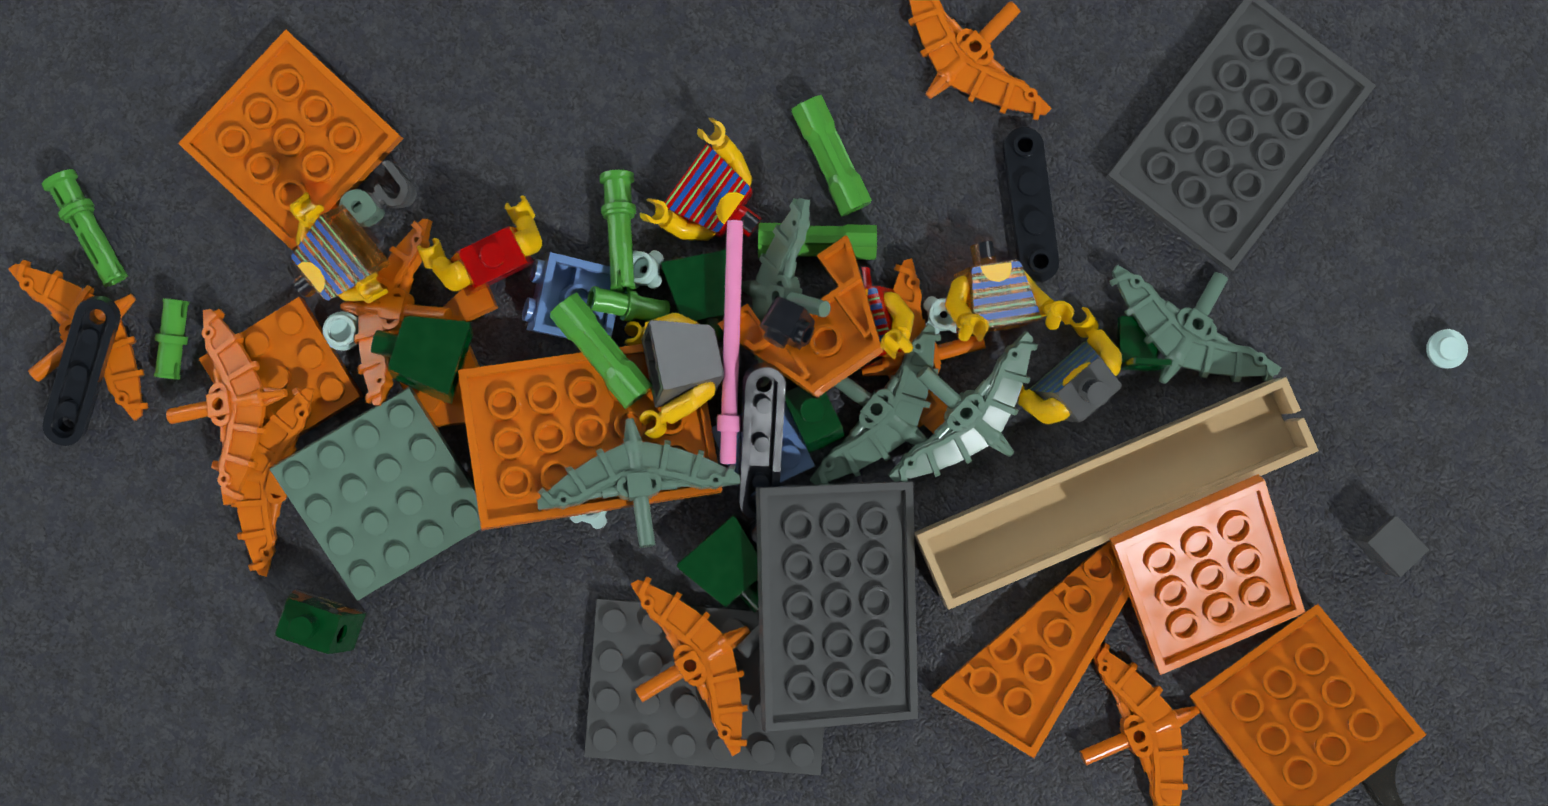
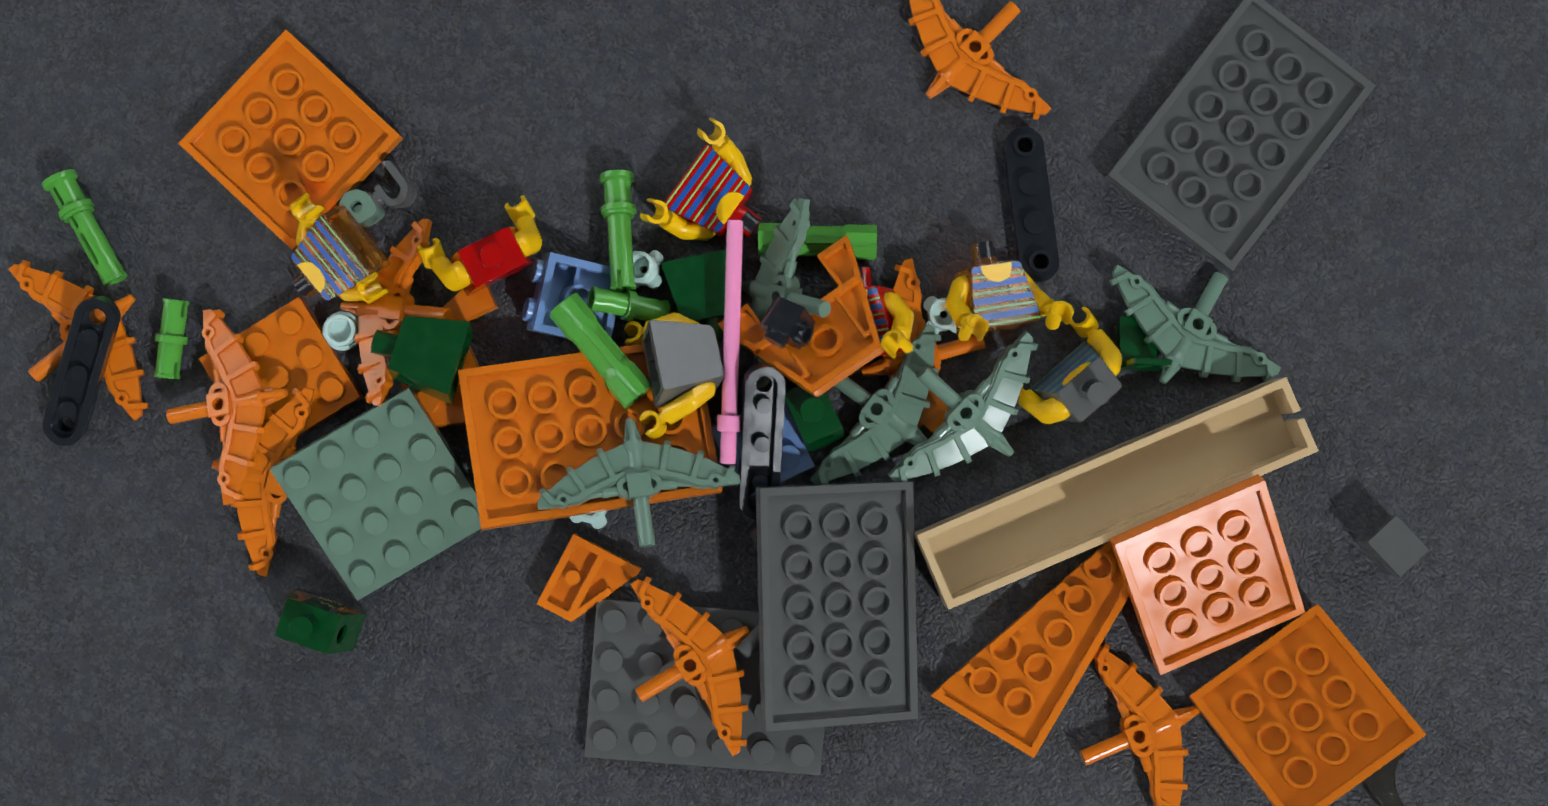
dark green torso [676,514,759,613] -> none
bright green axle [792,95,872,217] -> none
light aqua plate [1426,329,1468,369] -> none
none -> orange wing [536,533,641,622]

